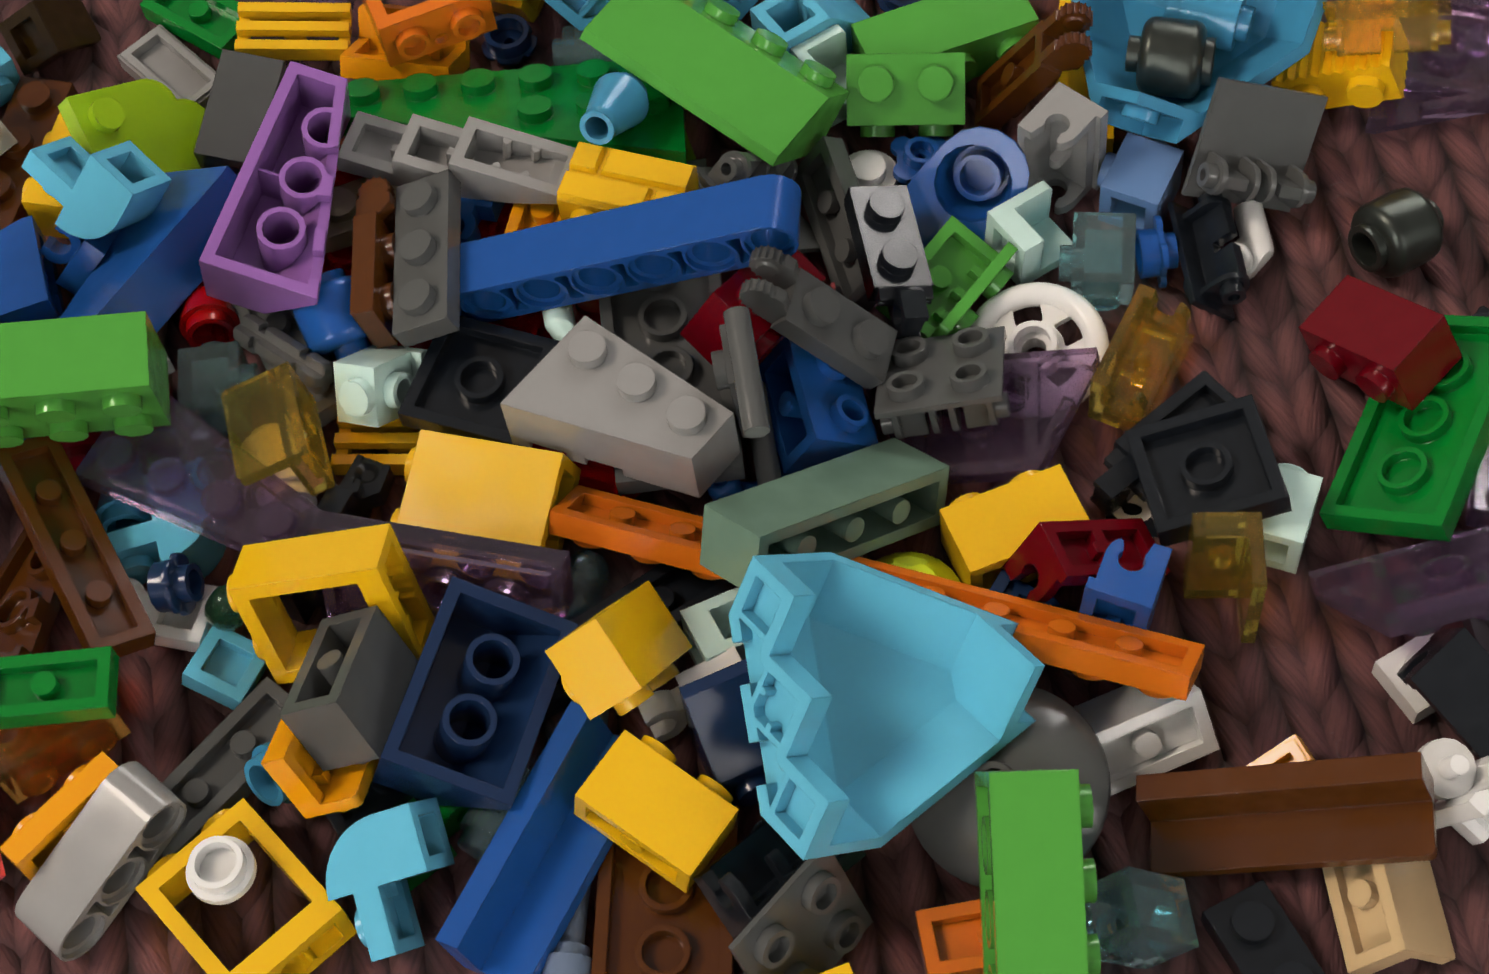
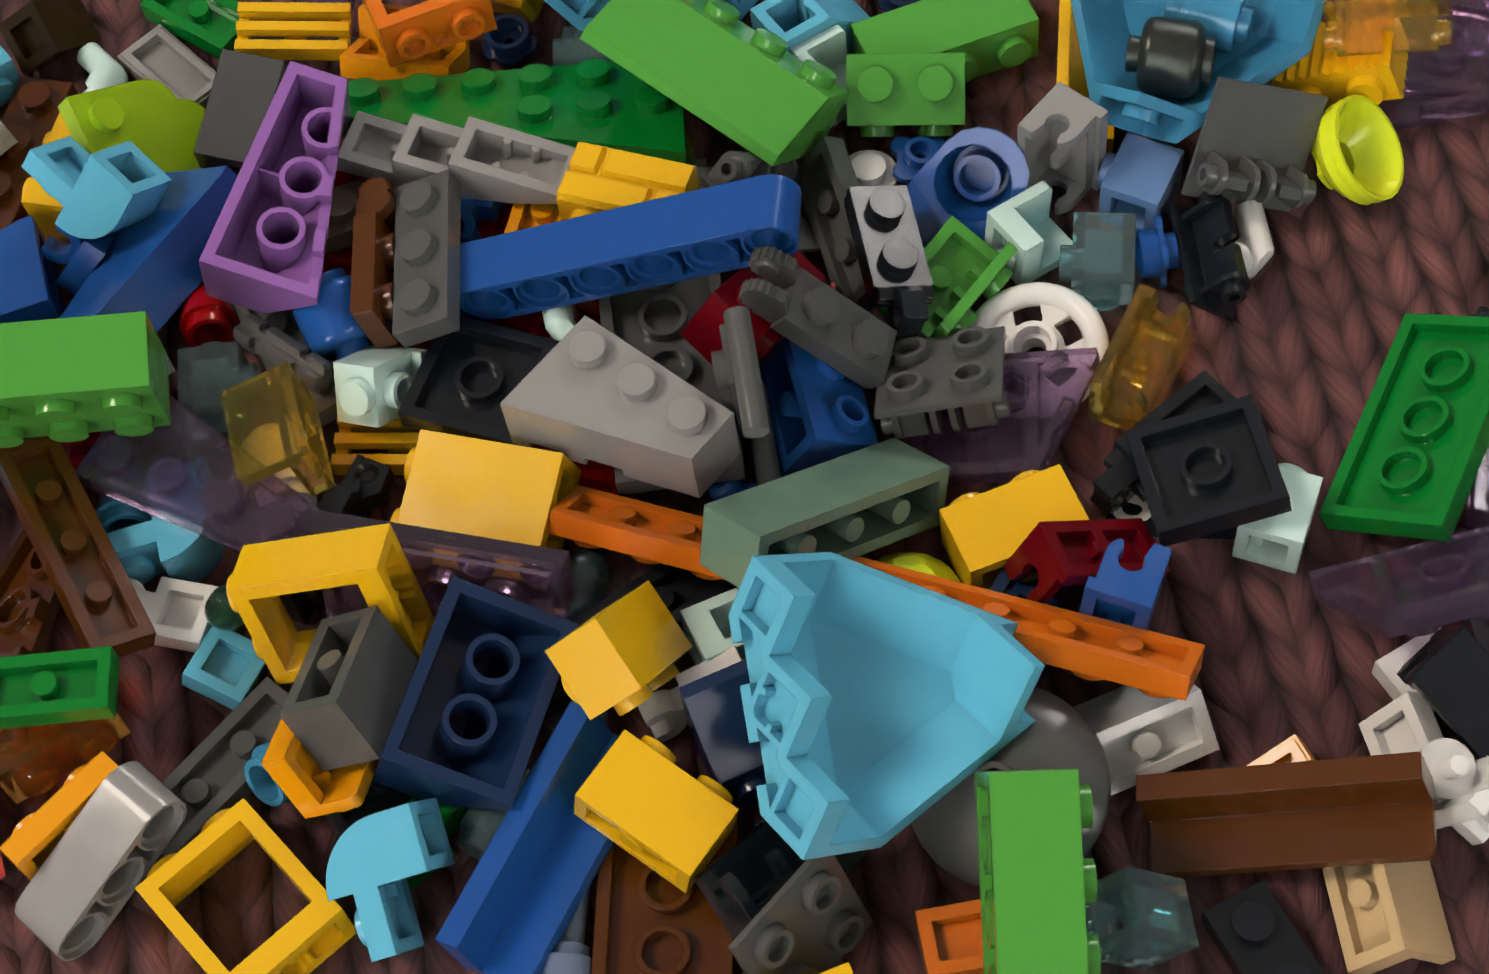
dark blue plate [147,552,205,616] -> none
white plate [185,836,257,905] -> none
dark azure cone [579,72,649,145] -> none
reddish brown hinge [975,1,1093,130] -> none
clear yellow panel [1183,512,1267,643] -> none
dark red brick [1298,274,1462,411] -> none
pearl dark grey head [1348,187,1444,278] -> none
none -> light aqua arm [77,42,128,93]
none -> neon yellow piece [1311,94,1404,205]
none -> white plate [1358,691,1444,756]

